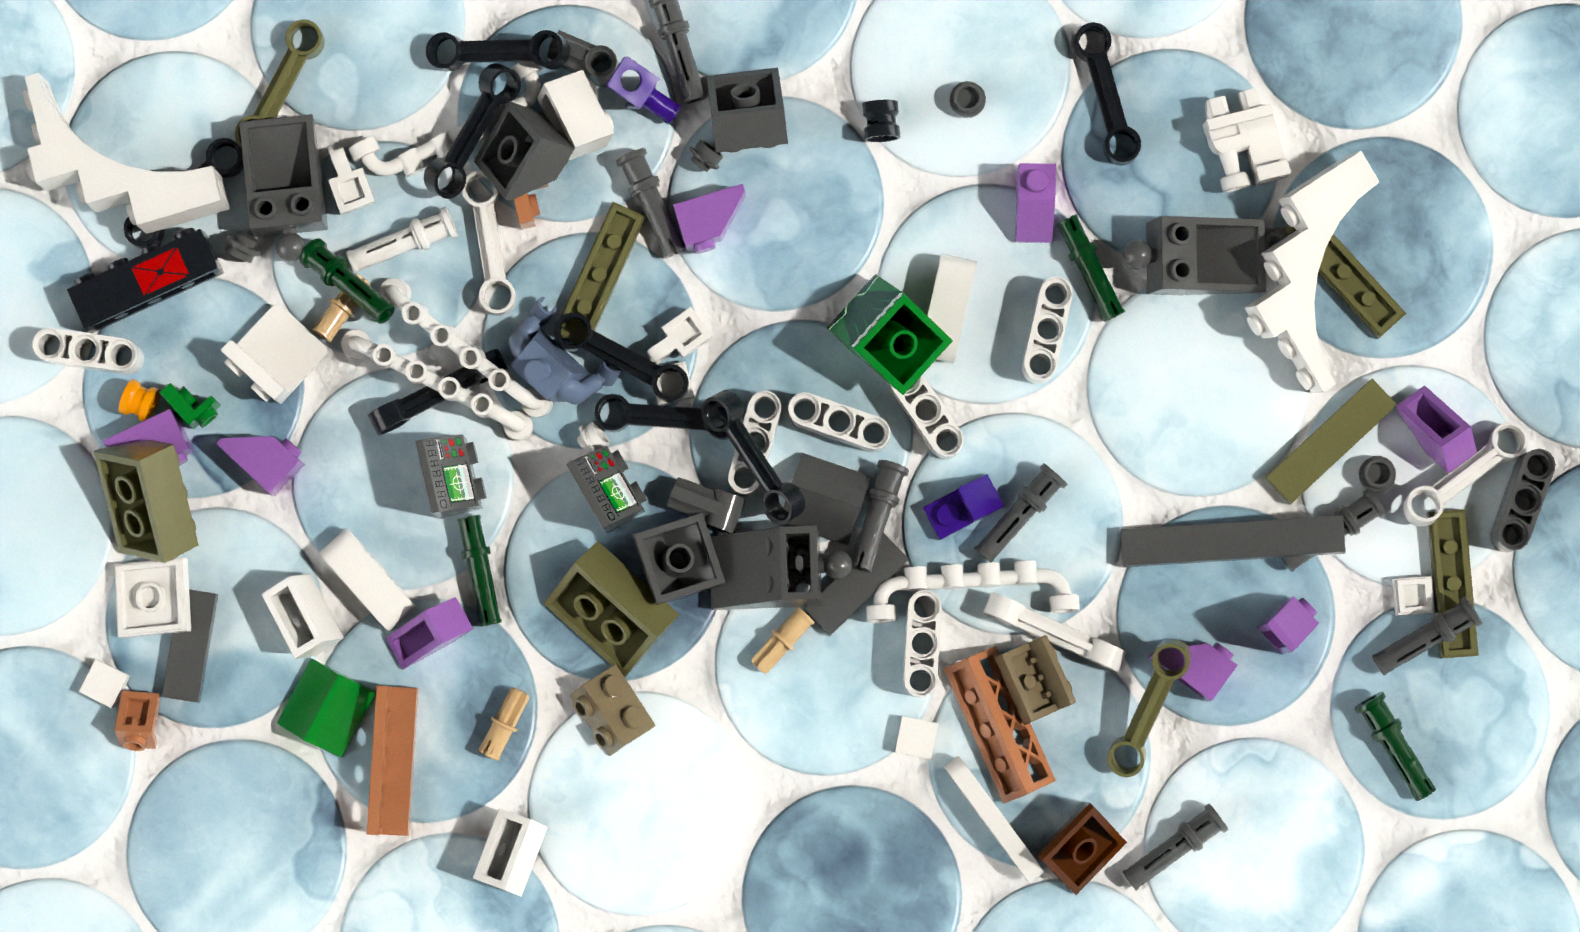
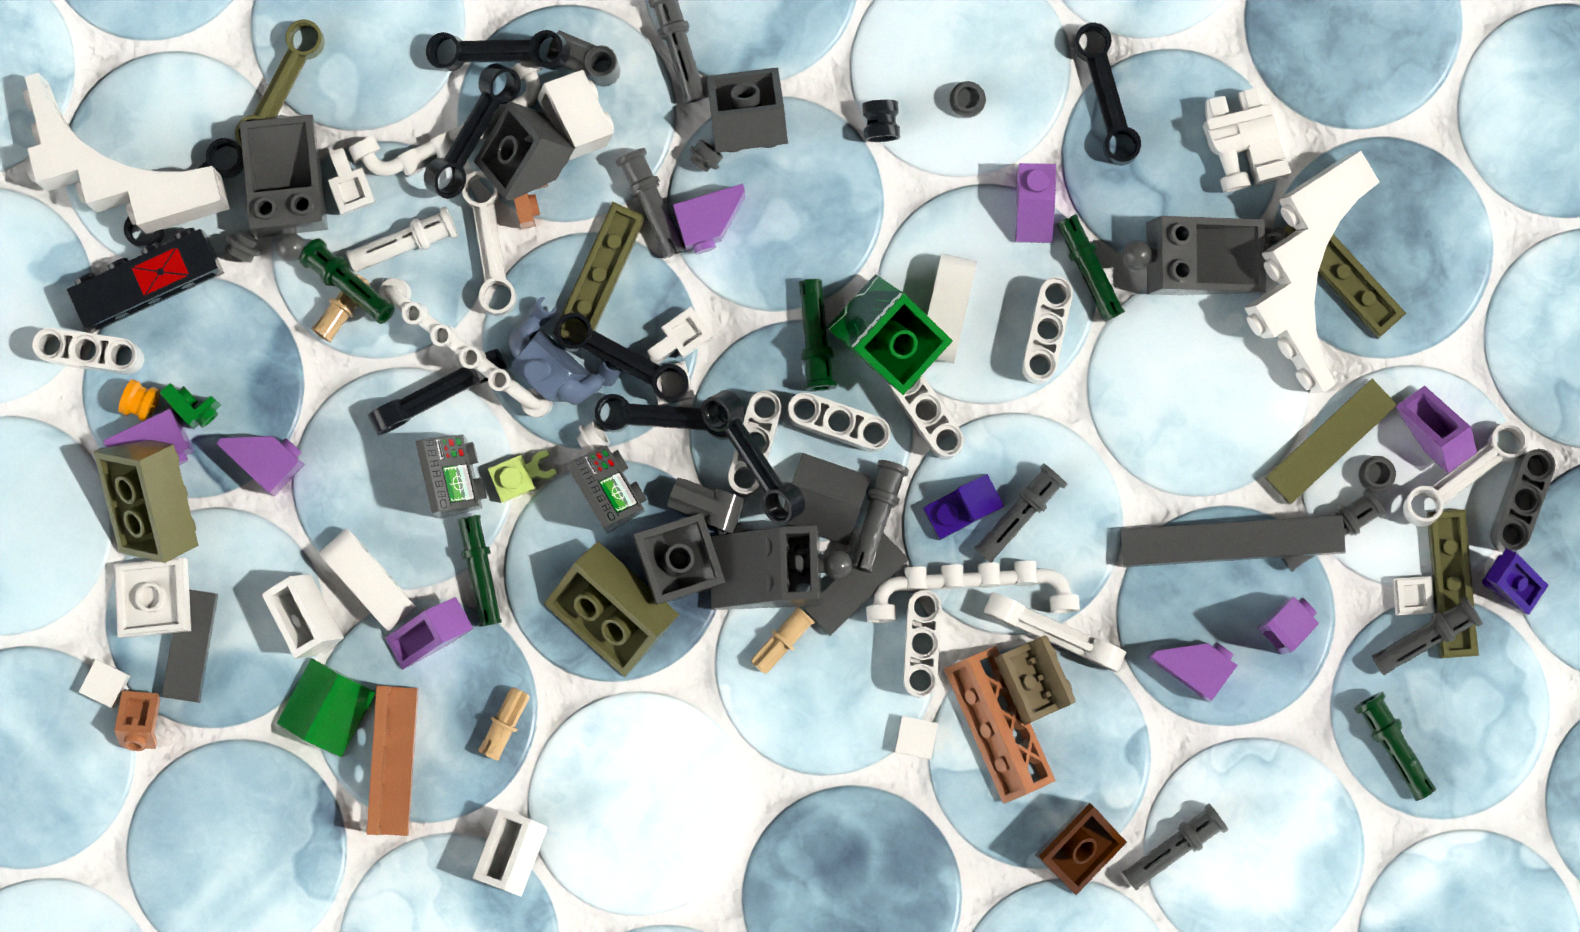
white bracket [221,304,328,404] -> none
white bar [341,329,534,441] -> none
dark tan bracket [570,664,656,756] -> none
bracket [607,56,681,124] -> none
white beam [944,756,1044,883] -> none
olive piece [1107,638,1191,777] -> none
none -> yellowish green plate [488,451,558,503]
none -> dark green pin [799,279,837,392]
none -> dark purple slope [1482,548,1549,615]

